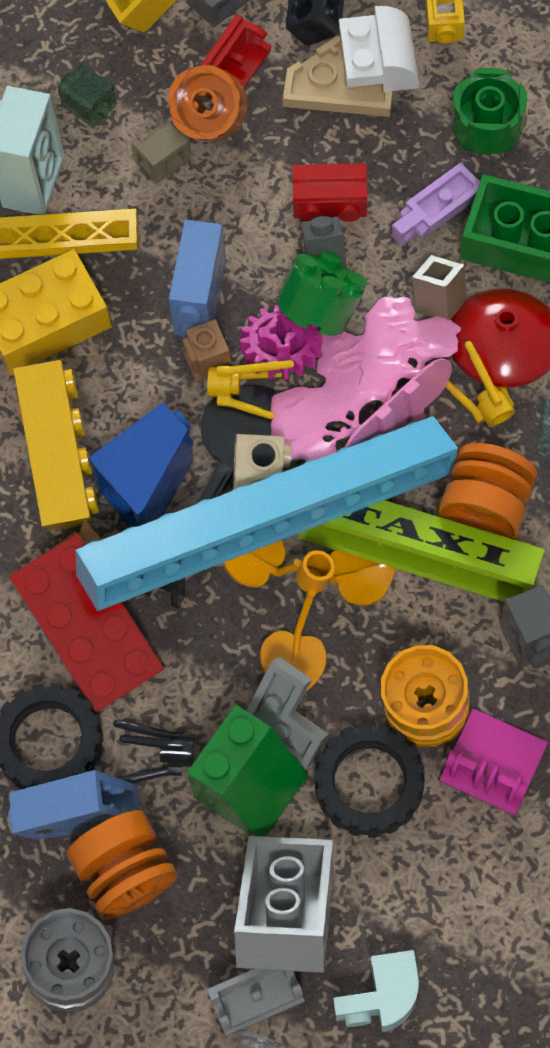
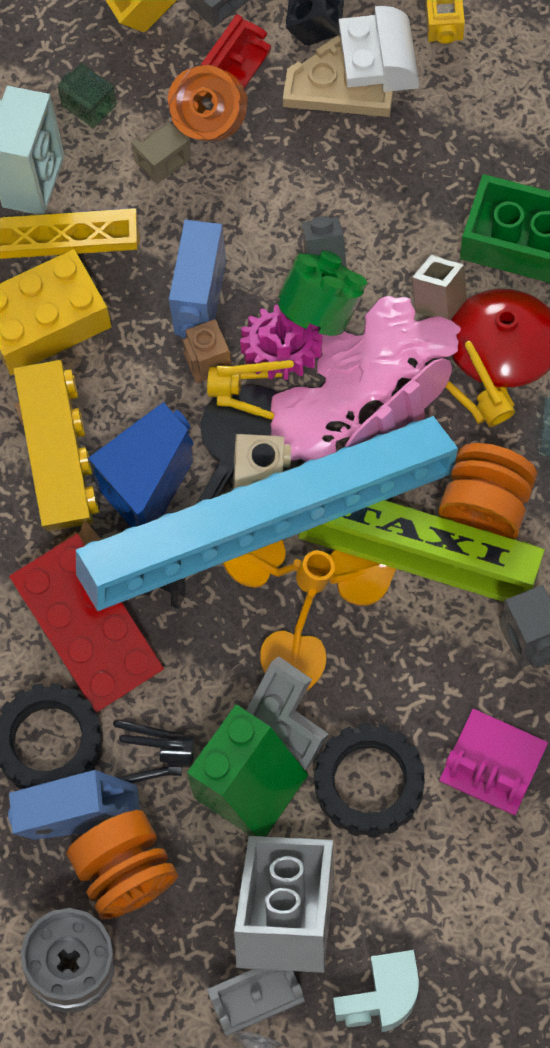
red brick [292,163,367,222] -> none
light orange wheel [381,645,469,747] -> none
lavender hinge [391,163,480,246] -> none
green brick [451,68,527,154] -> none

